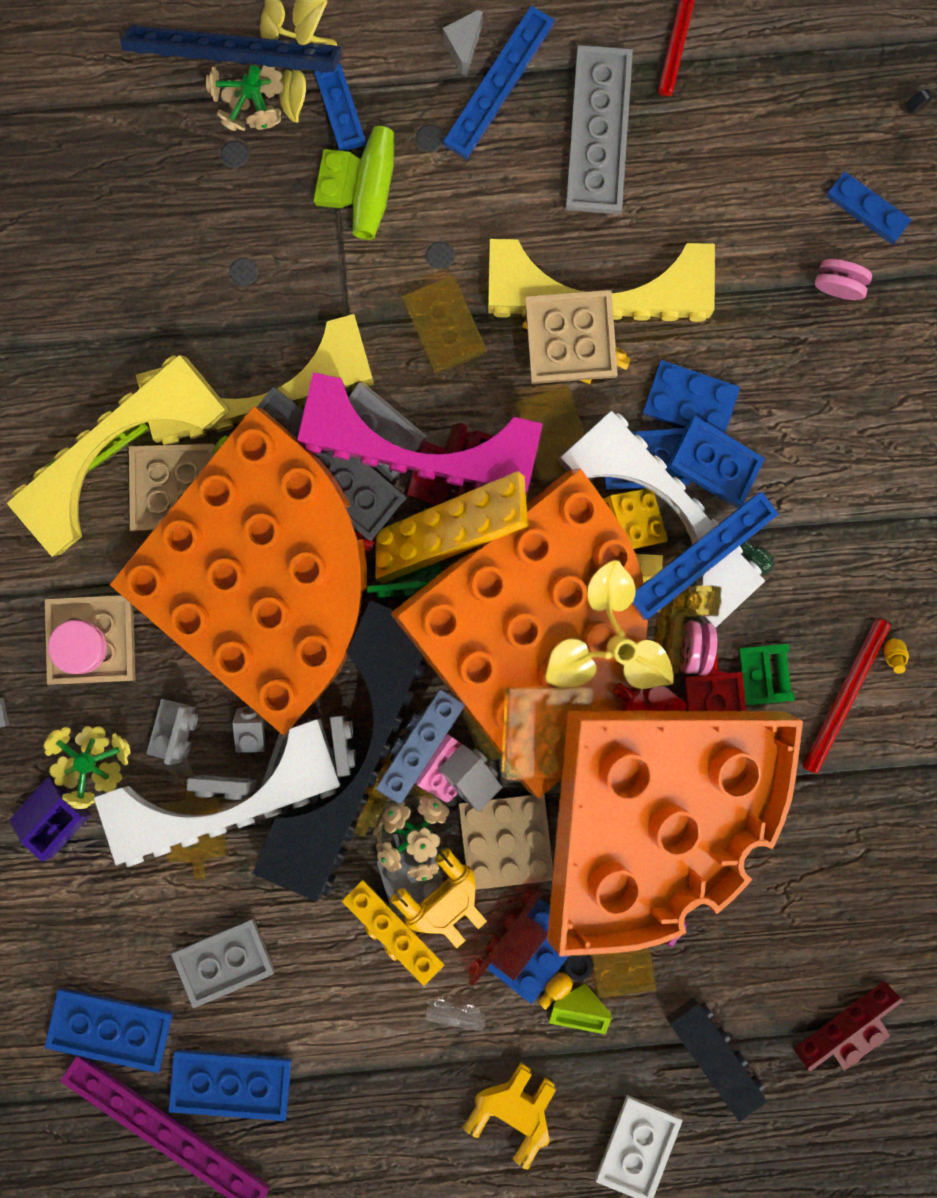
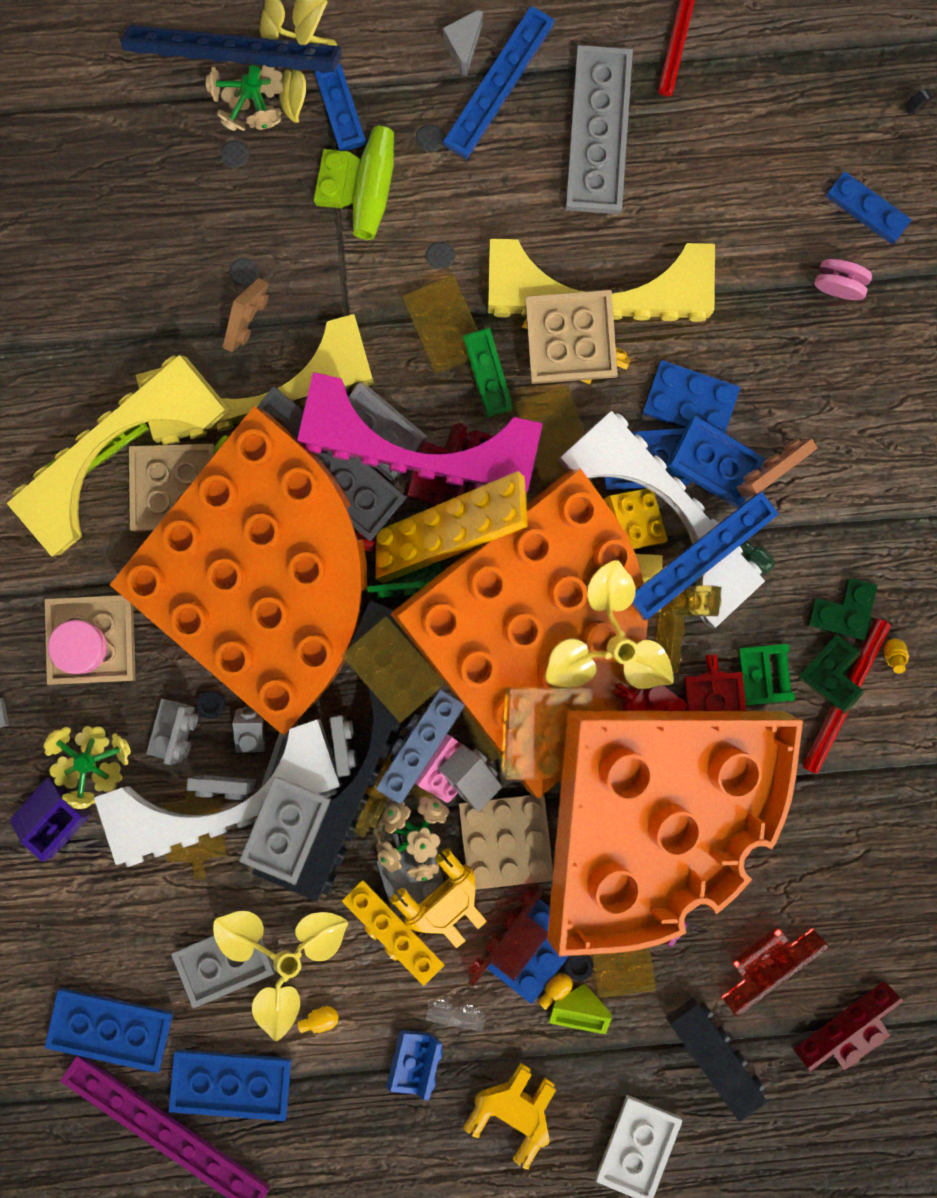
bright pink head [678,621,717,676] -> none
none -> black tile [196,691,227,719]
none -> light yellow plant [213,911,348,1041]
none -> medium nougat plate [222,278,269,353]
none -> light grey plate [239,777,331,885]
none -> yellow cylinder [298,1006,339,1033]
none -> clear yellow plate [341,616,445,723]
none -> blue bracket [386,1030,442,1100]
none -> green tile [462,327,514,418]
none -> clear red bracket [721,927,829,1017]
none -> nougat plate [736,439,818,497]
none -> dark green plate [799,635,864,715]
none -> dark green plate [807,578,878,640]

